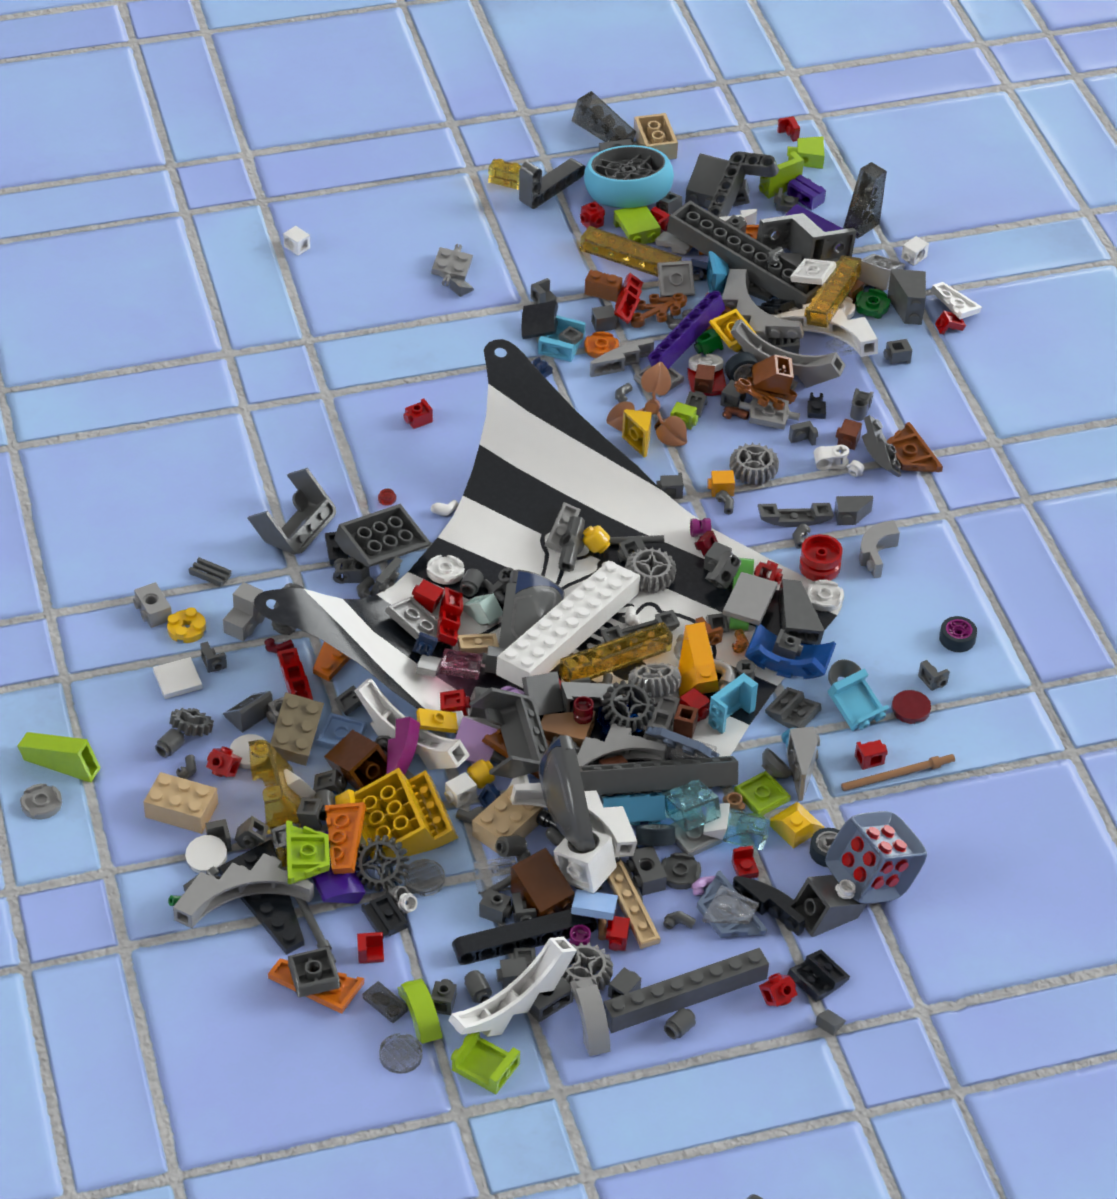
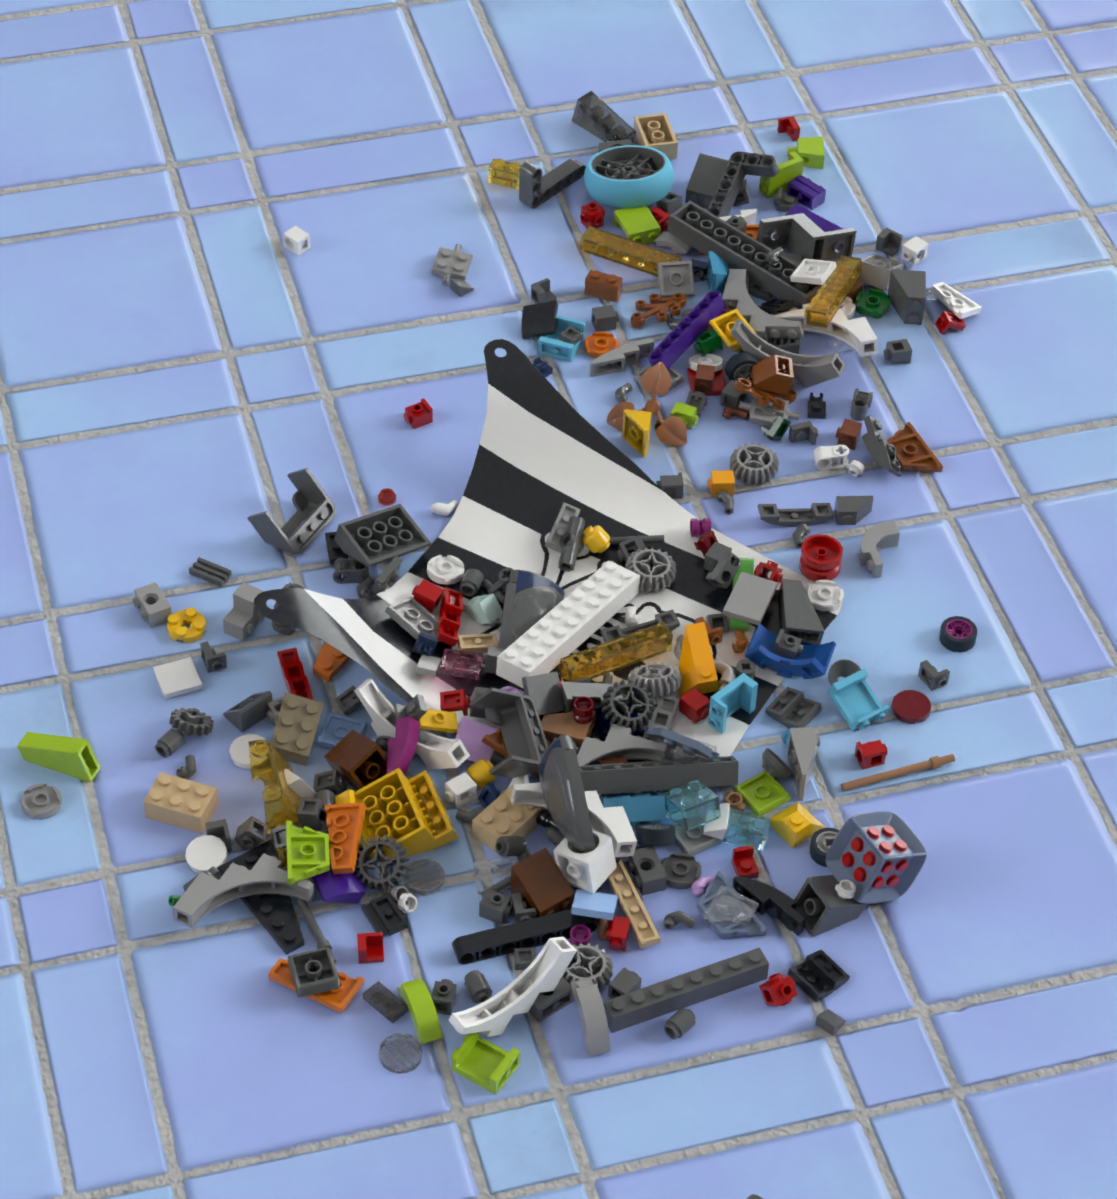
red brick [206,746,242,777] -> none
dark red arm [264,638,294,653] -> none
dark grey brick [496,957,527,989] -> none
red slope [614,273,644,324] -> none
copper brick [673,704,698,739] -> none
clear smoke wedge [843,162,887,239] -> none
none -> dark grey bracket [394,694,427,721]
none -> bracket [760,416,791,440]
none -> dark grey panel [875,227,903,257]

